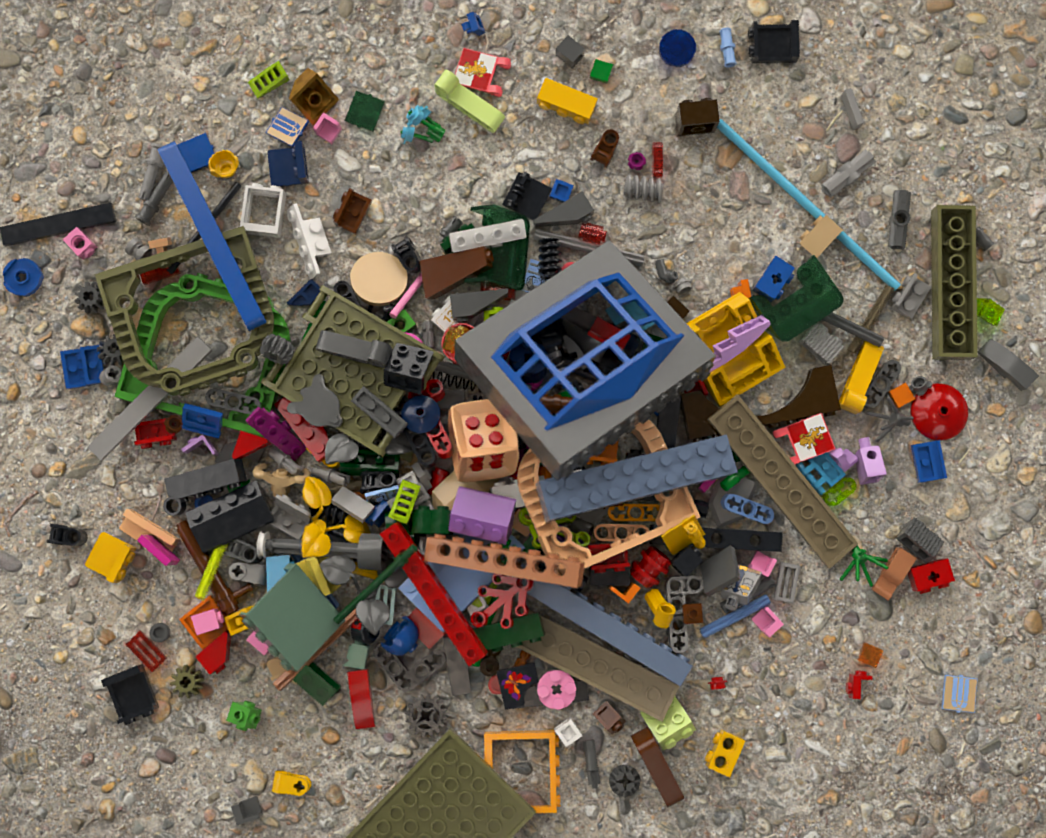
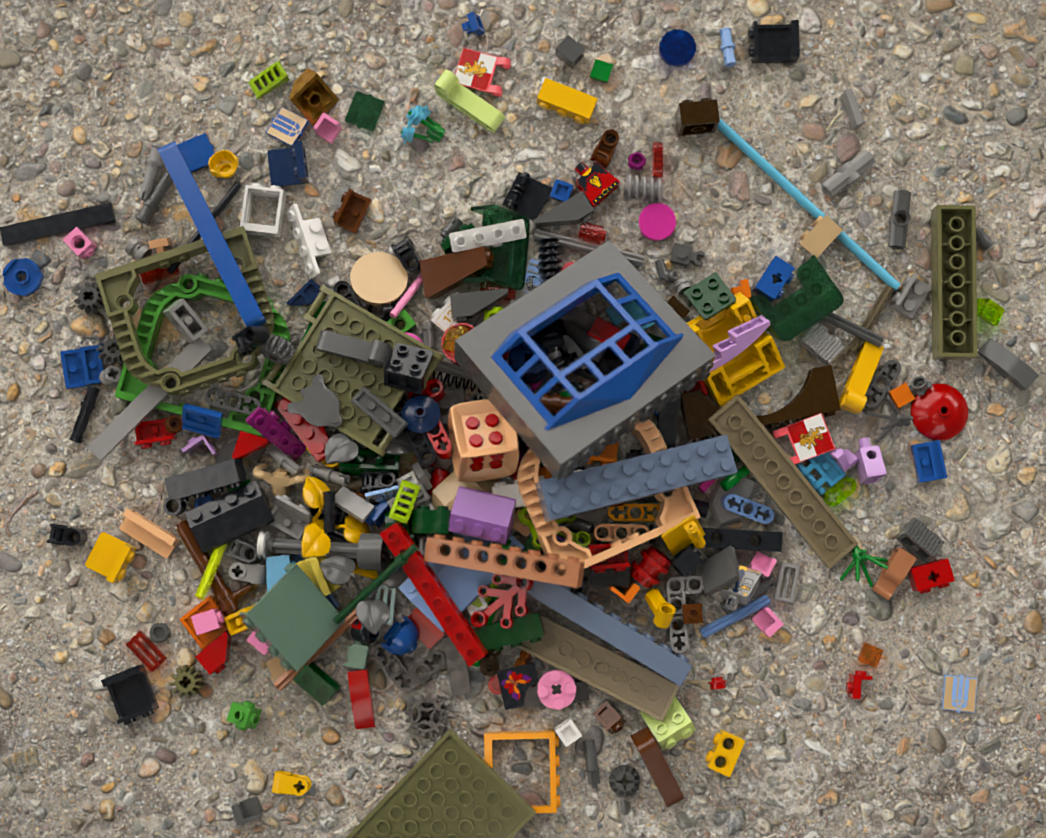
dark pink tile [137,534,180,566] -> none
none -> black pin [69,385,100,443]
none -> light grey brick [163,299,208,342]
none -> black piece [232,325,269,356]
none -> black pin [322,491,337,532]
none -> torso [574,162,620,209]
none -> dark pink tile [638,203,676,241]
none -> dark grey plate [670,243,705,267]
none -> dark green bracket [684,272,736,320]

